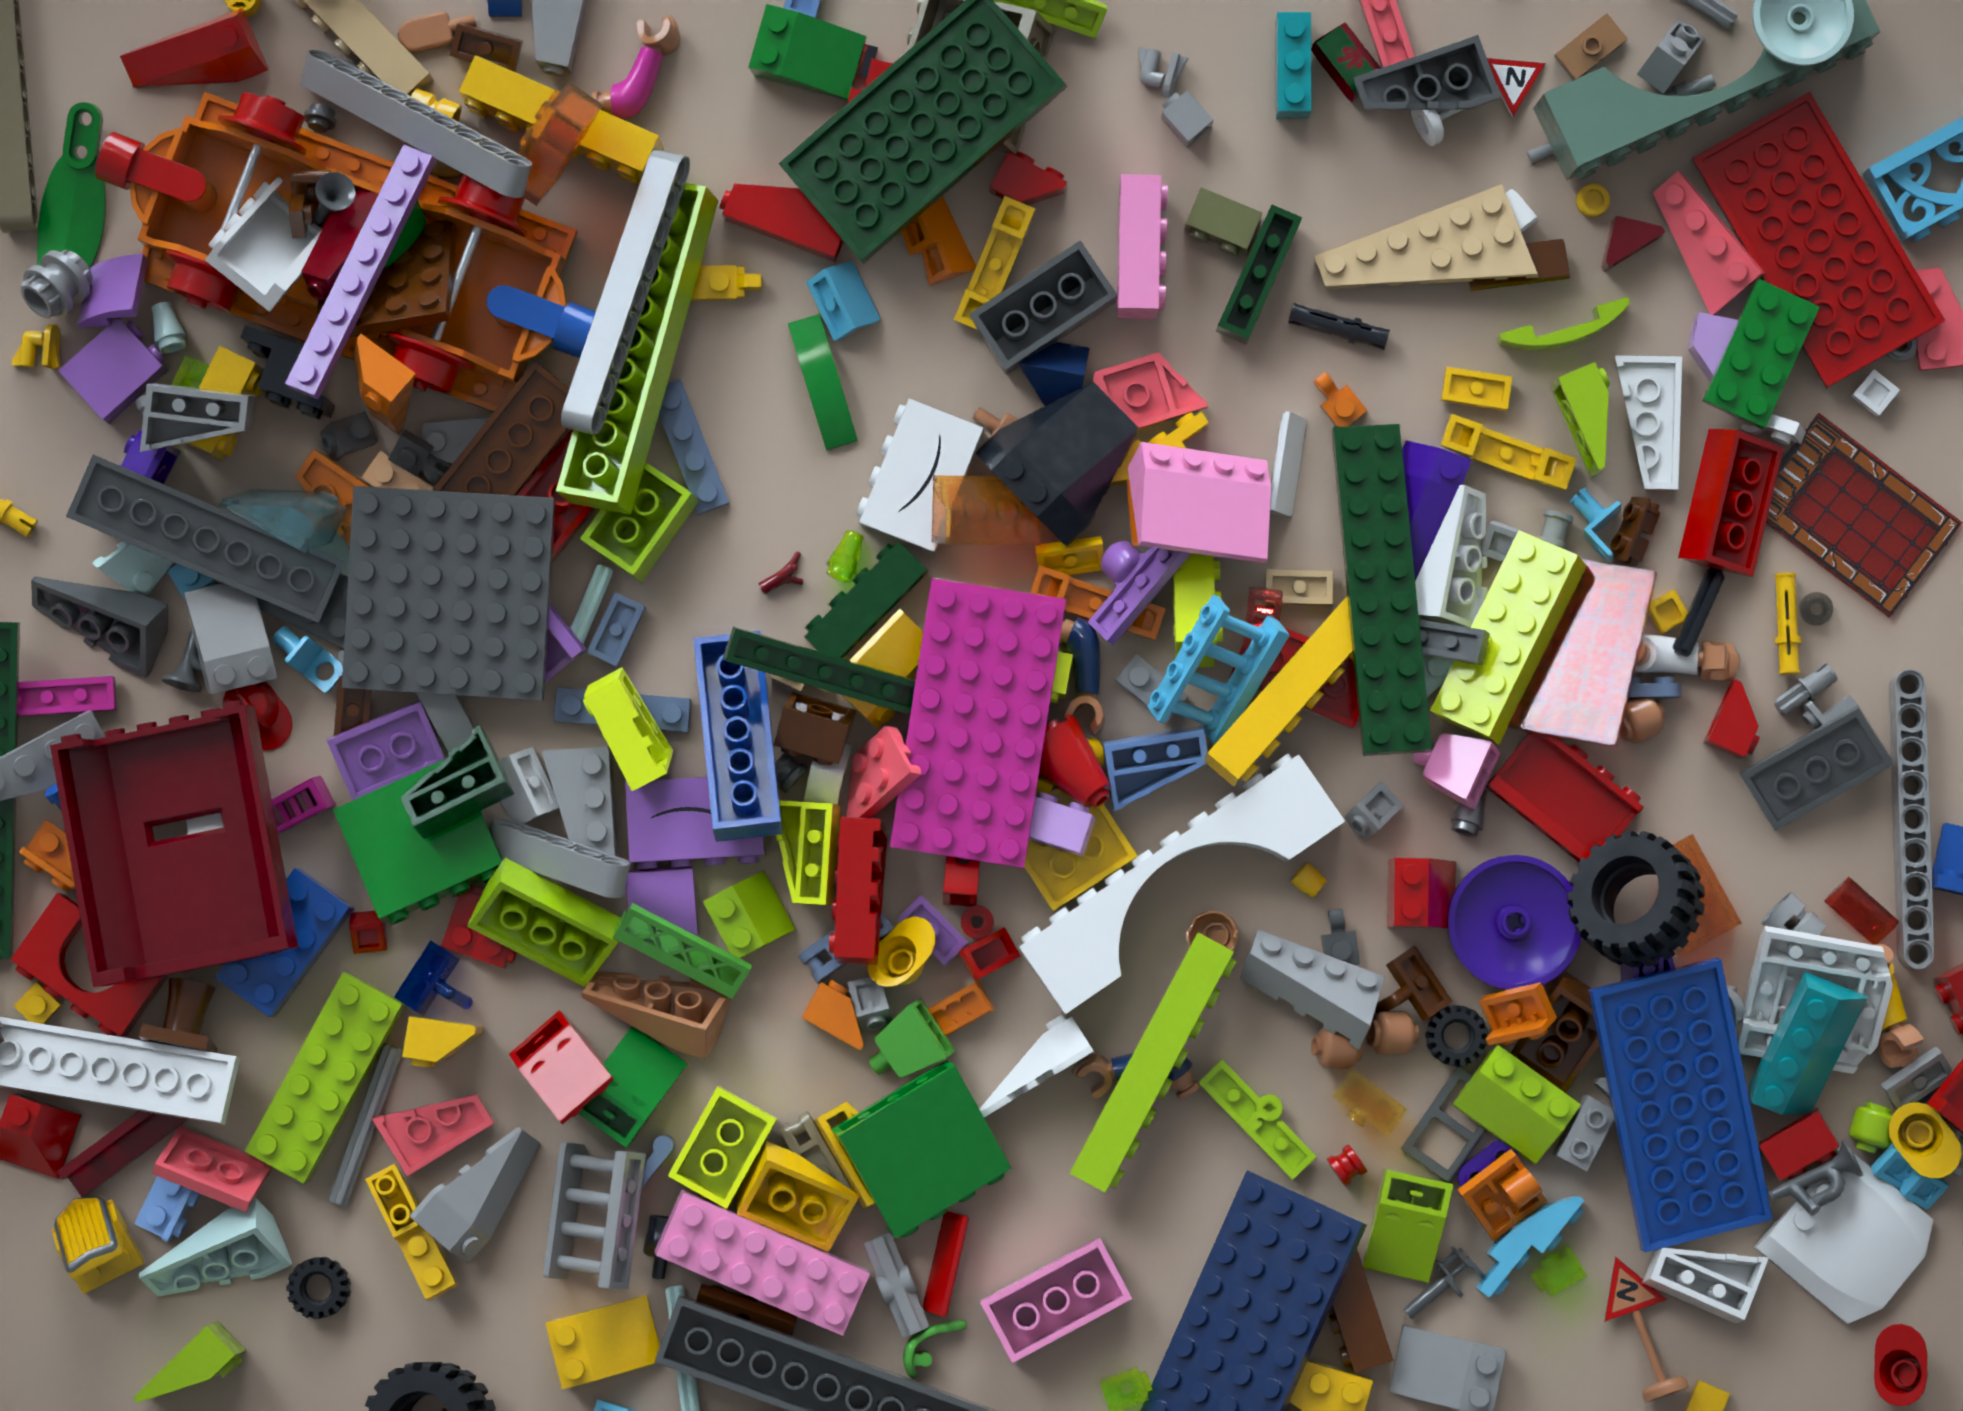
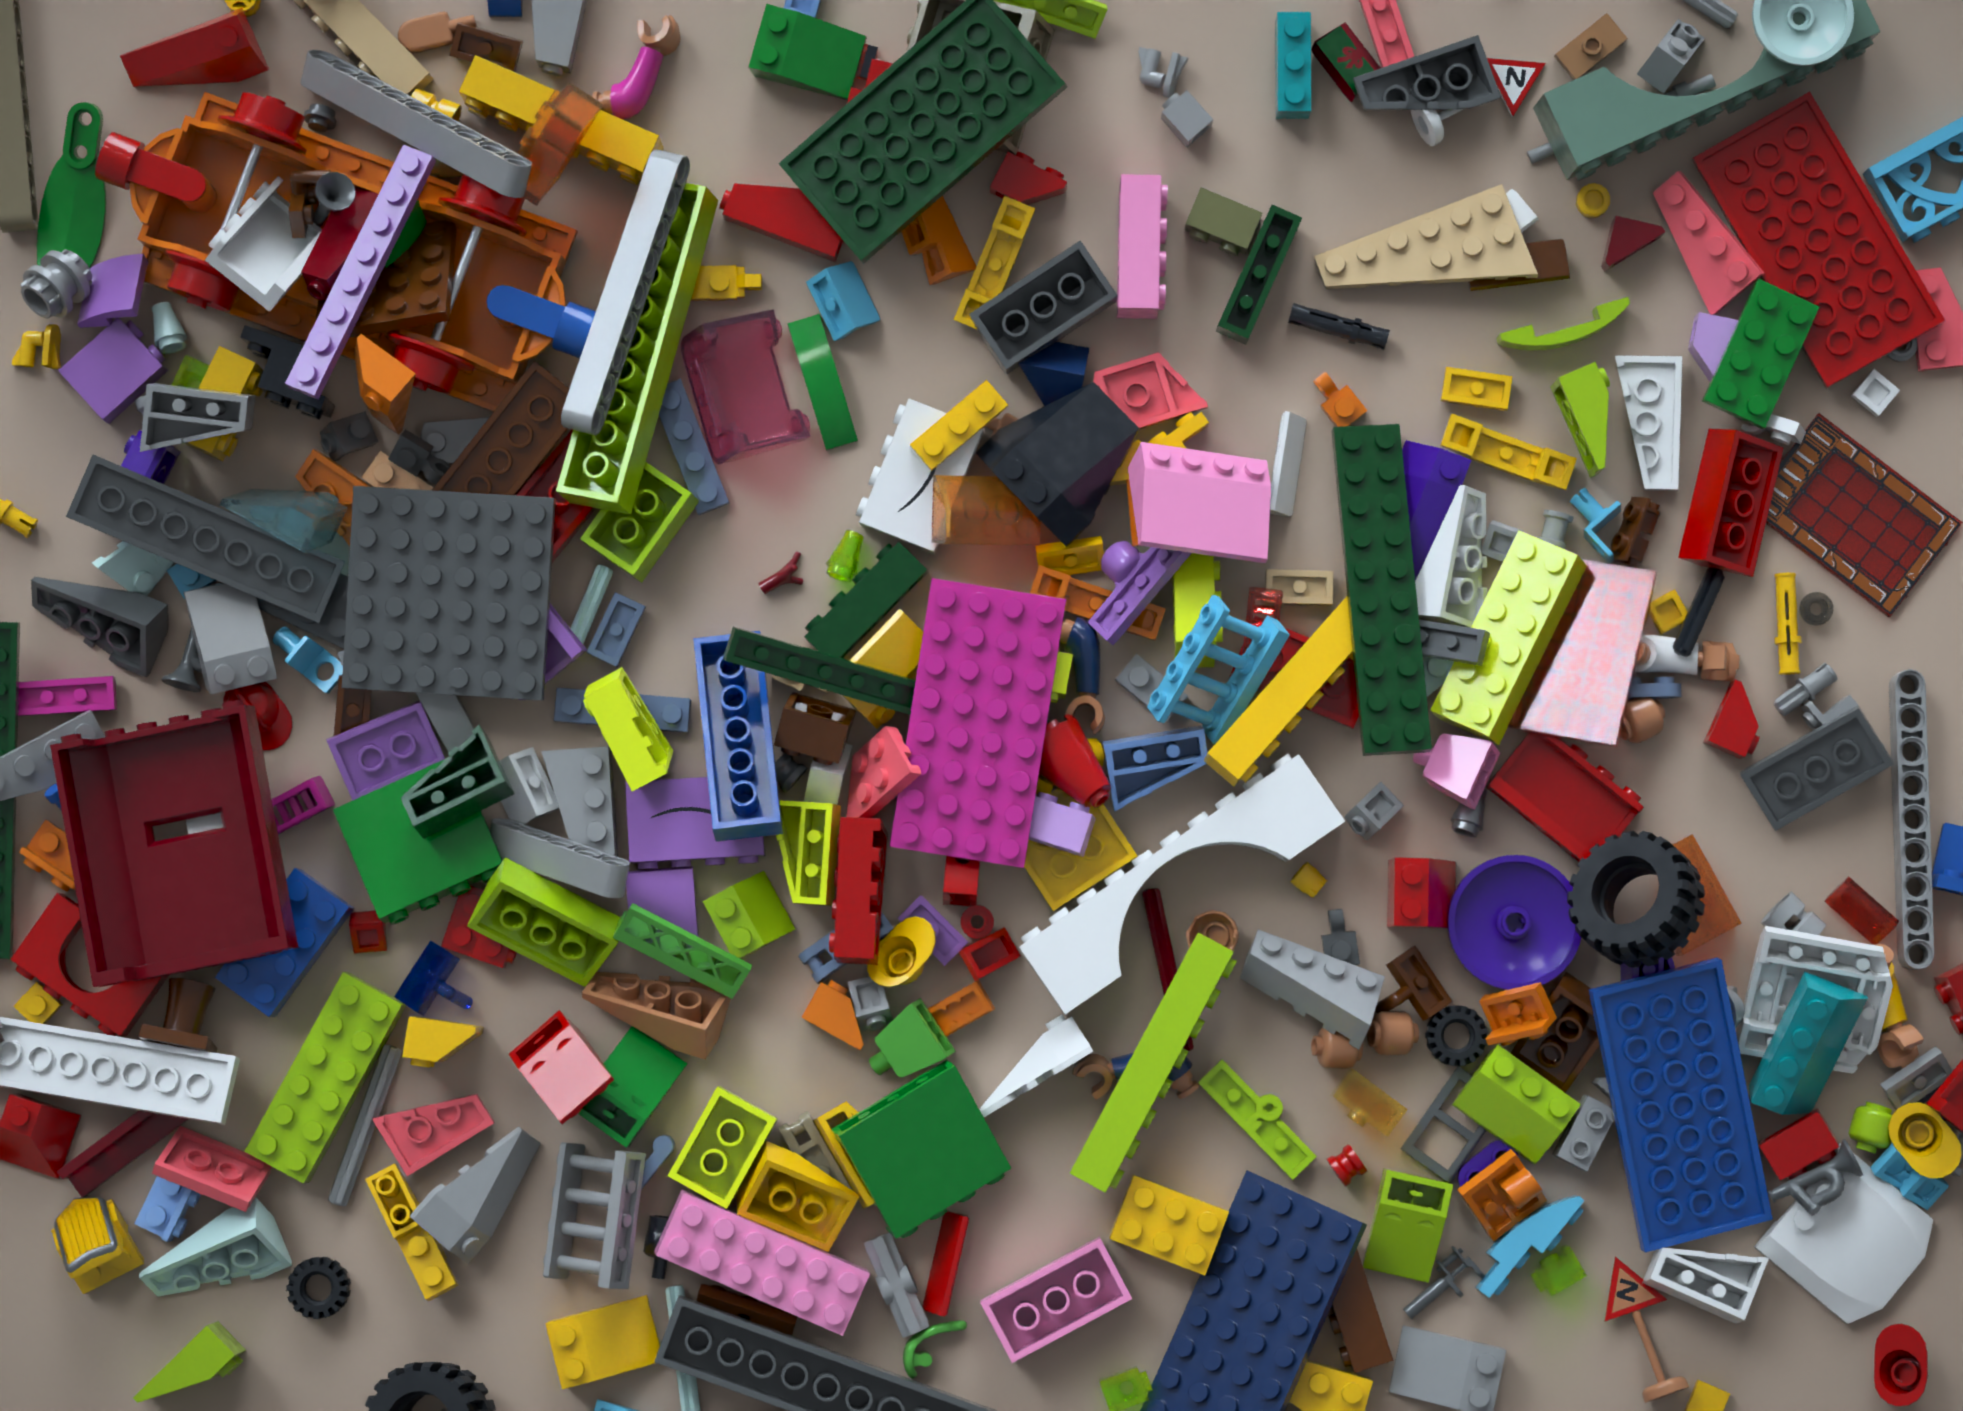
none -> clear pink windscreen [681,309,811,464]
none -> yellow plate [910,379,1008,471]
none -> yellow brick [1109,1174,1229,1276]
none -> dark red axle [1142,888,1194,1051]

